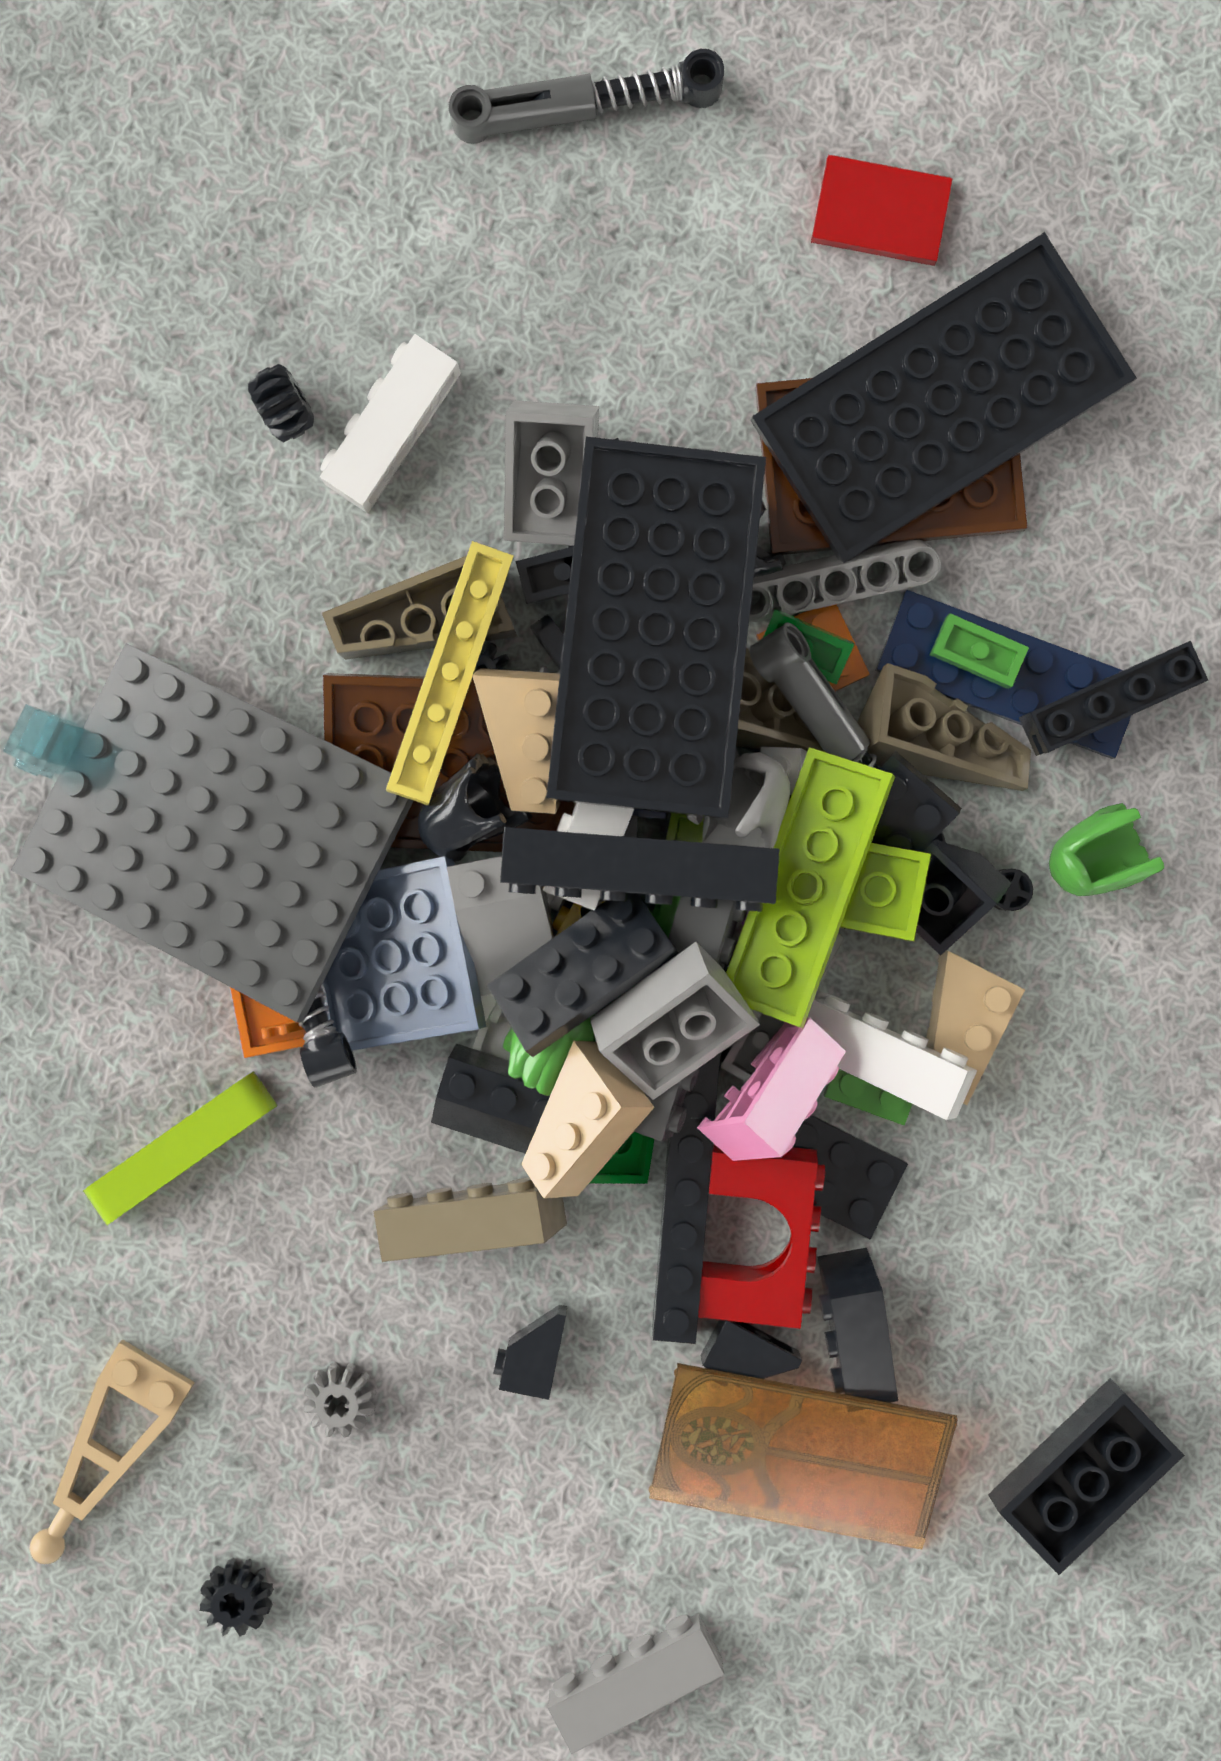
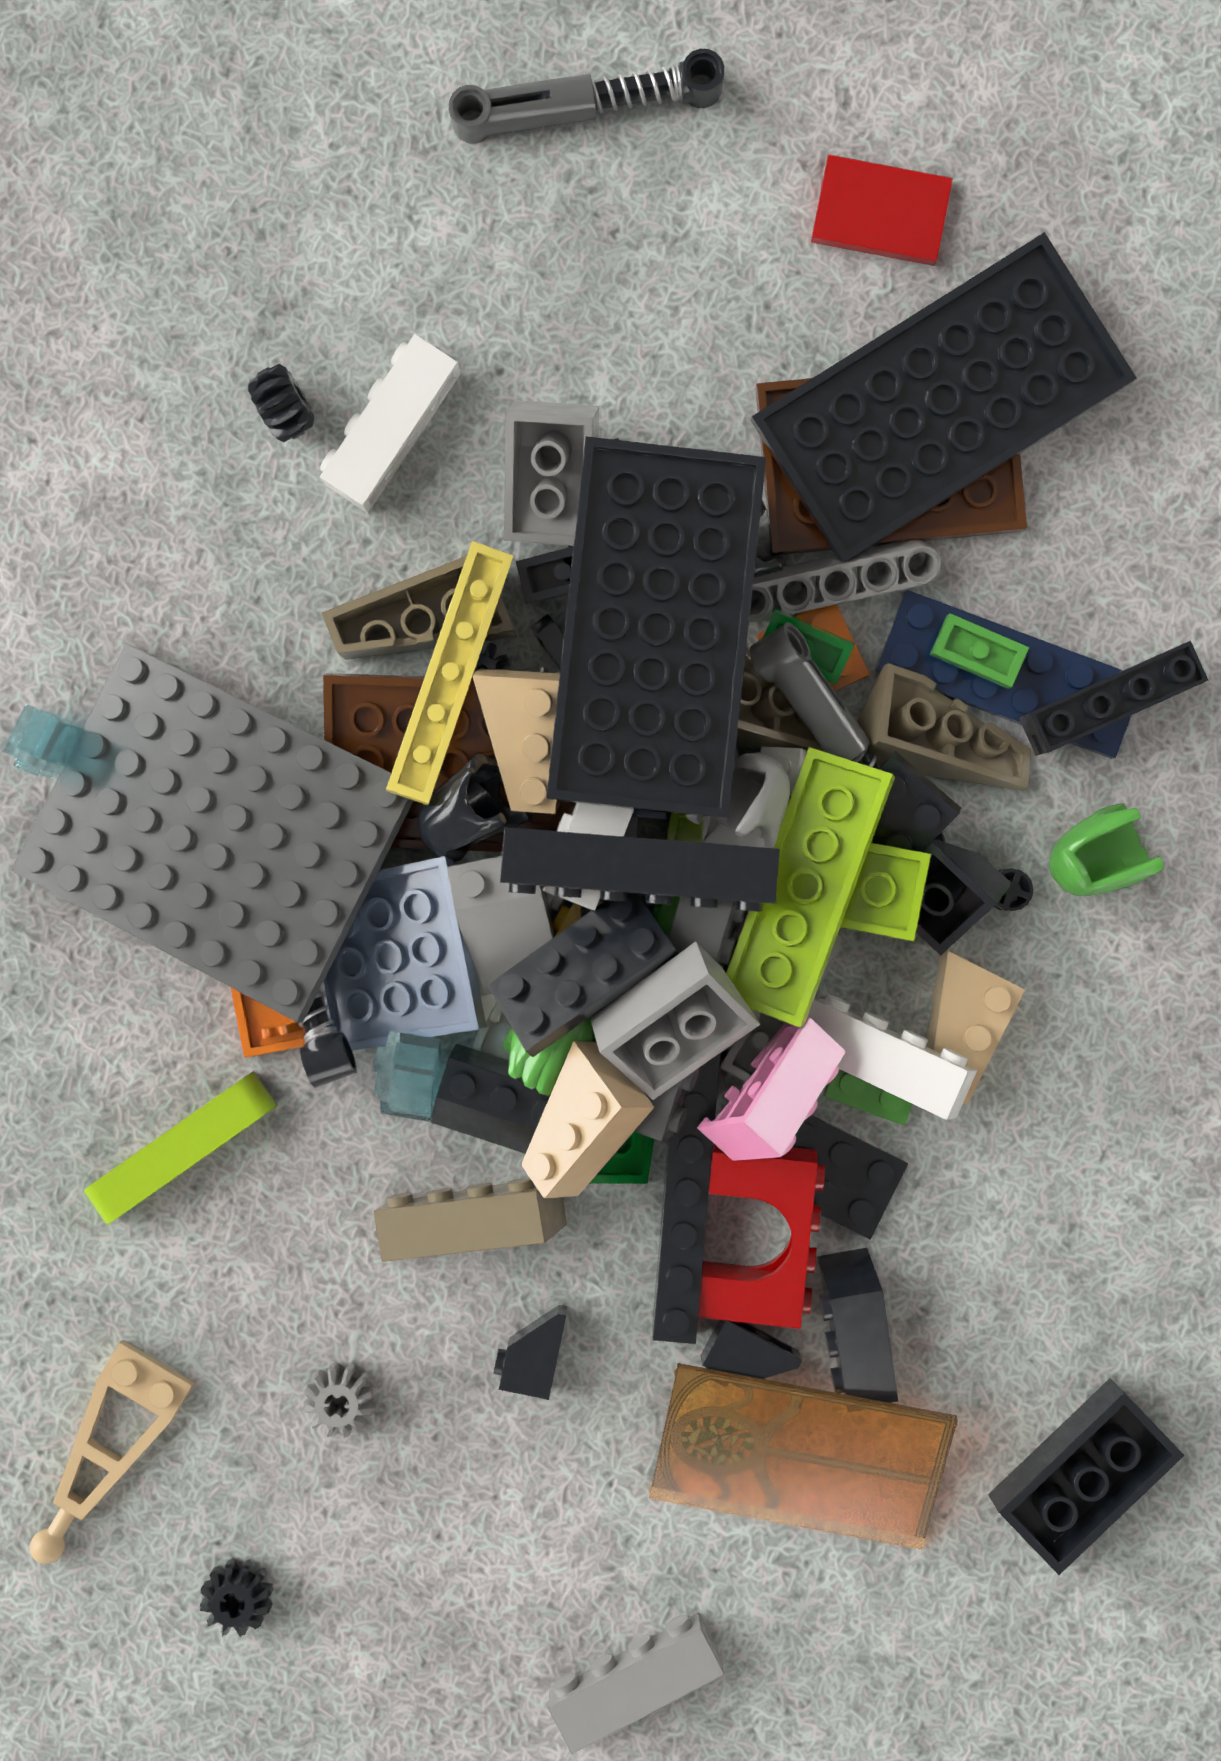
none -> clear light blue brick [374,1031,441,1122]

